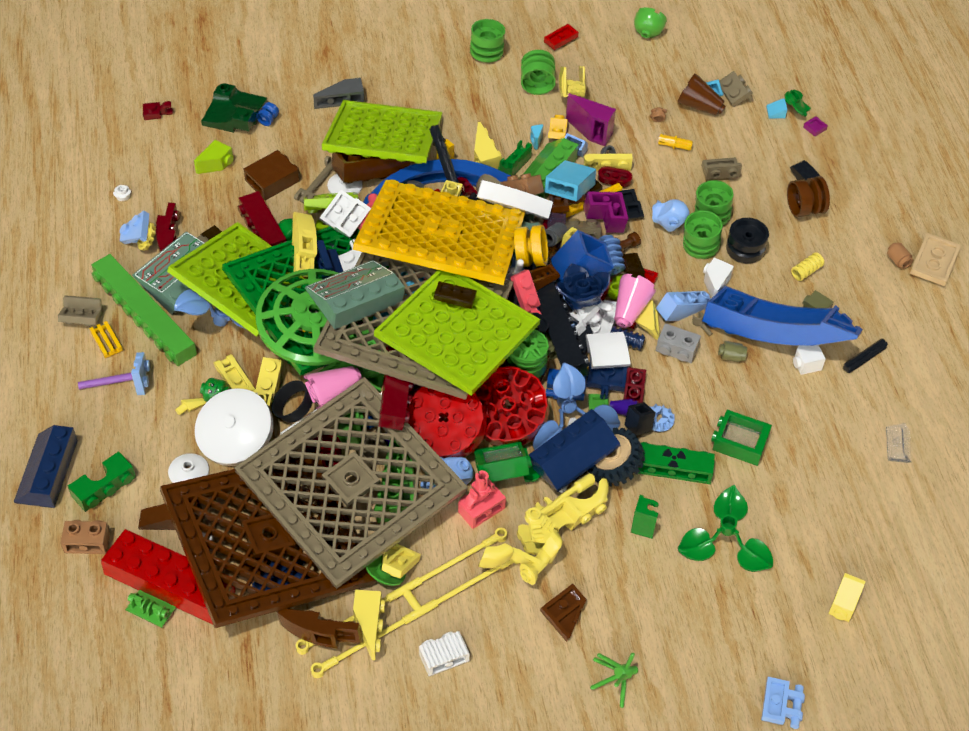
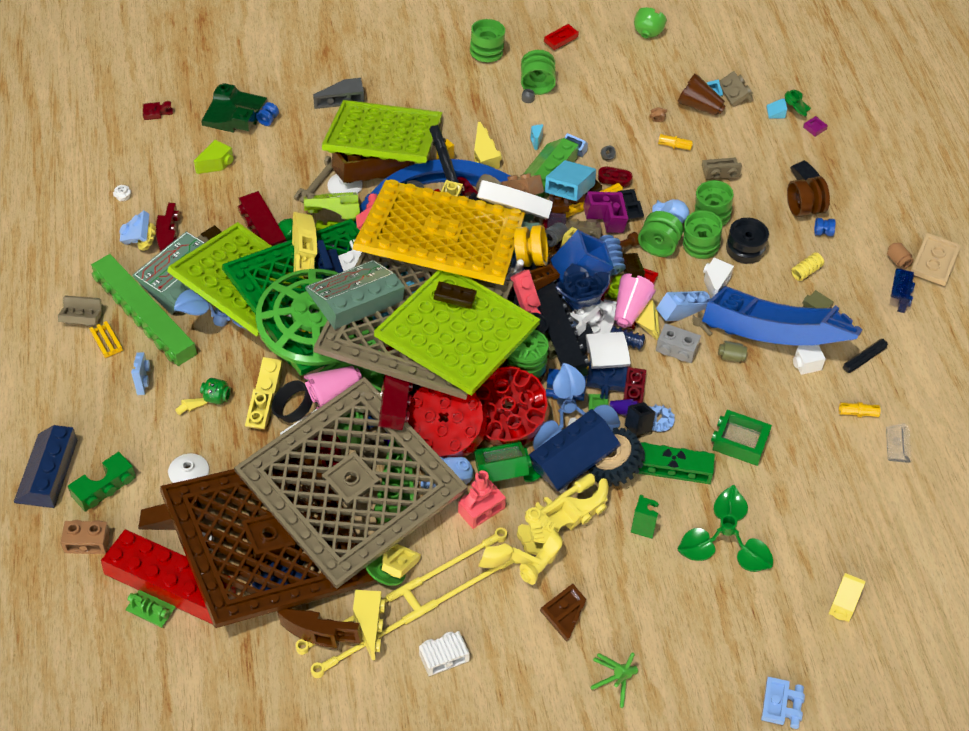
medium lavender bar [78,373,133,390] -> none
white dish [195,388,273,466] -> none
light yellow plate [213,354,255,392] -> none
reddish brown brick [243,150,300,201] -> none
white slope [319,190,371,238] -> none
green hinge [498,140,532,176] -> none
yellow slope [548,115,568,139] -> none
light yellow piece [559,66,586,97] -> none
magenta slope [566,93,616,146] -> none
light yellow plate [584,154,633,171] -> none
none -> dark grey hinge [521,89,535,103]
none -> bright green wheel [638,211,684,257]
none -> blue wheel [814,218,836,237]
none -> yellow pin [839,402,880,418]
none -> clear blue bracket [891,268,915,313]

